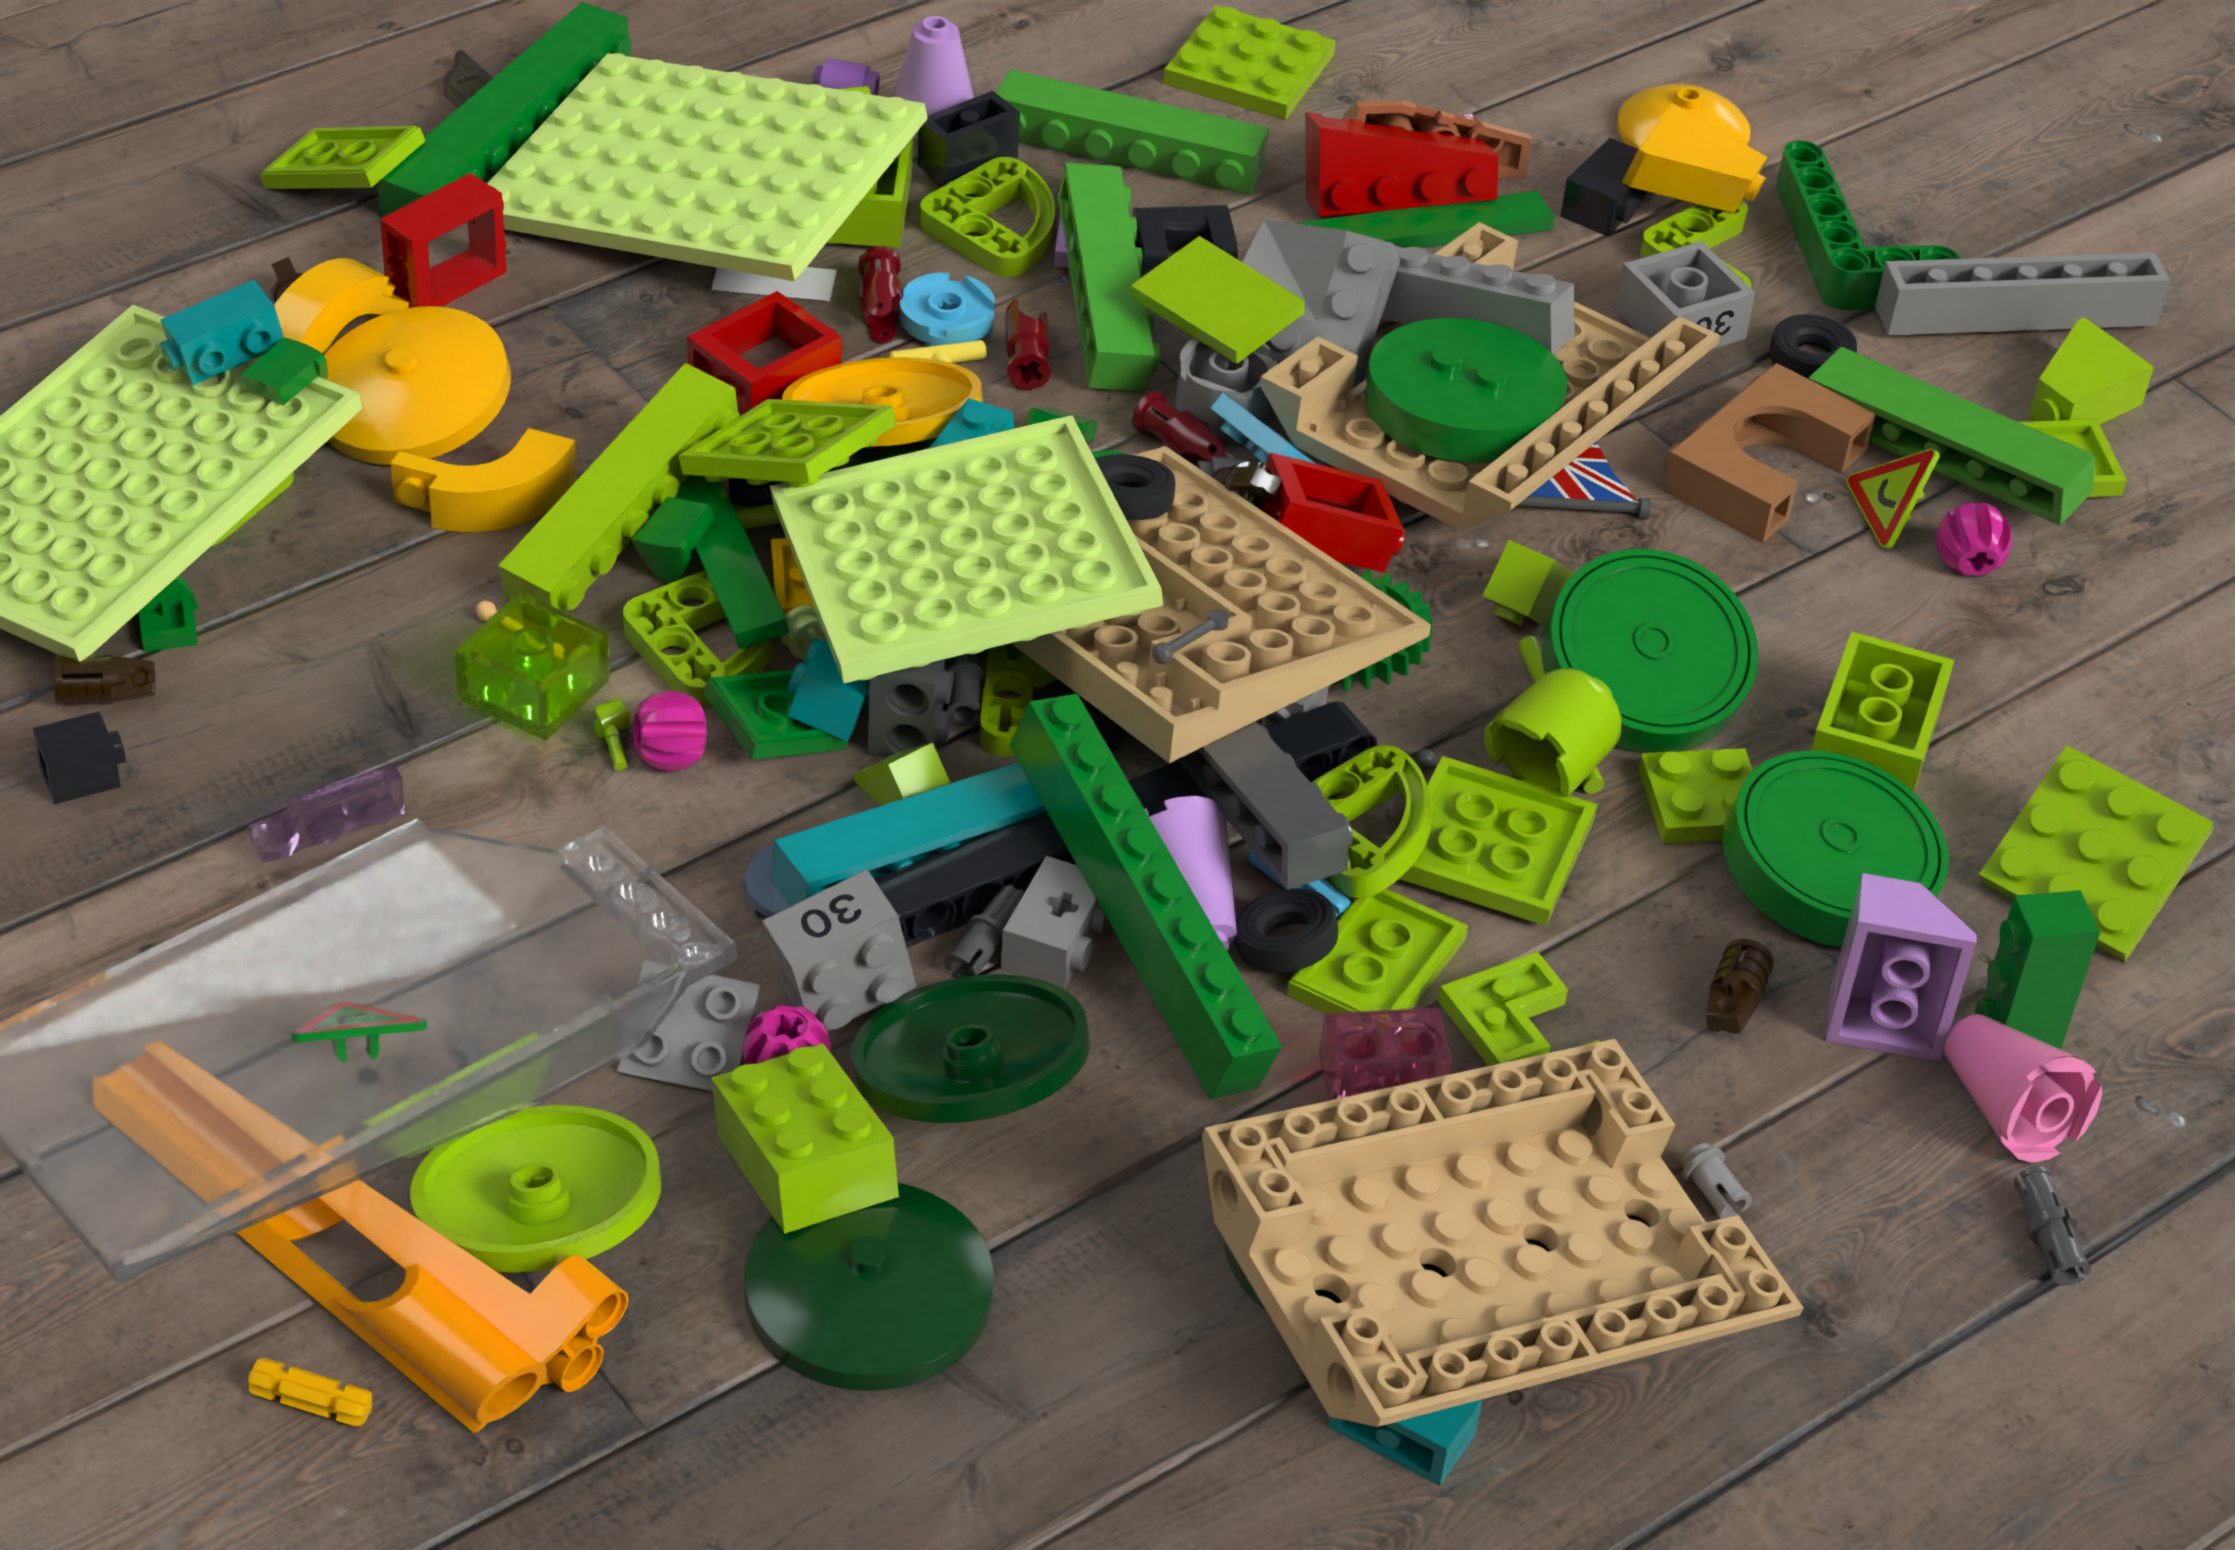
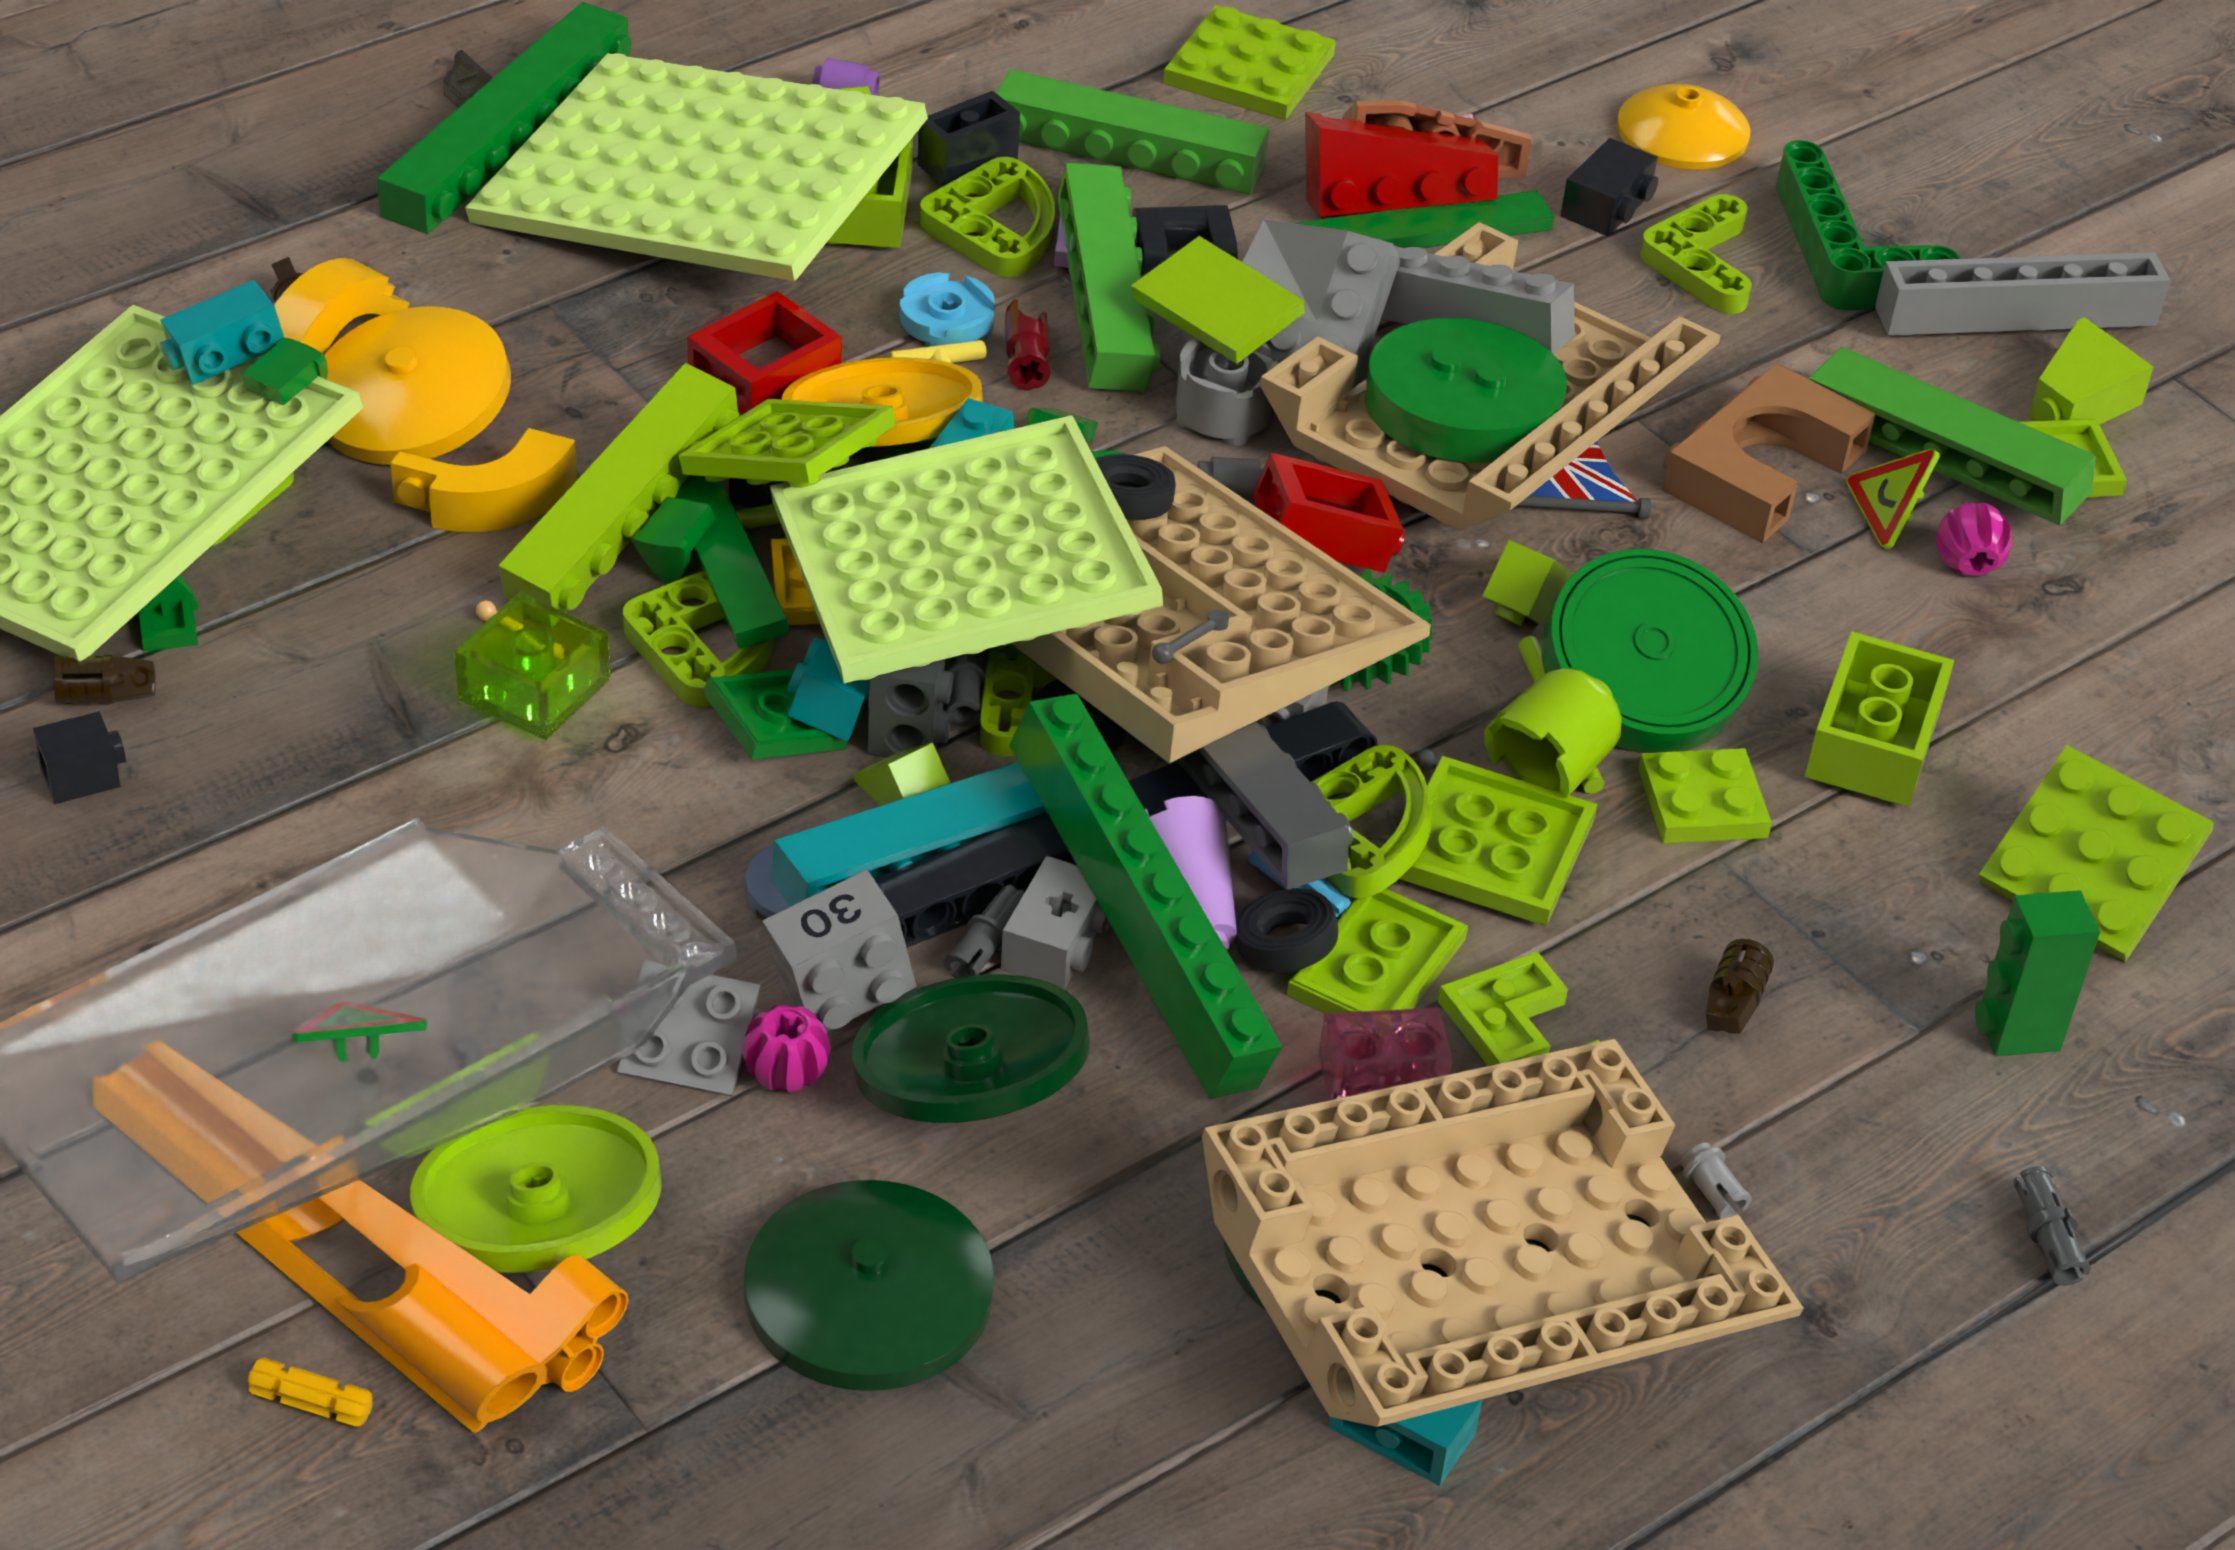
clear purple hinge [249,763,405,863] -> none
lime tile [259,126,426,189] -> none
red window [380,173,507,308] -> none
lime hand [594,698,631,771] -> none
dark pink piece [633,690,707,772] -> none
white sticker [711,267,837,301] -> none
lime brick [711,1043,899,1234] -> none
yellowish green bush [778,605,825,659] -> none
dark red piece [858,246,902,343] -> none
lavender cone [893,16,974,147] -> none
dark red piece [1131,391,1234,466] -> none
medium azure plate [1211,393,1315,464] -> none
dark brown hinge [1211,461,1282,507] -> none
light grey brick [1615,241,1756,349] -> none
yellow slope [1622,103,1768,213] -> none
green brick [1722,750,1949,947] -> none
black tyre [1770,314,1857,379] -> none
lavender slope [1826,873,1977,1062] -> none
bright pink cone [1944,1014,2102,1163] -> none

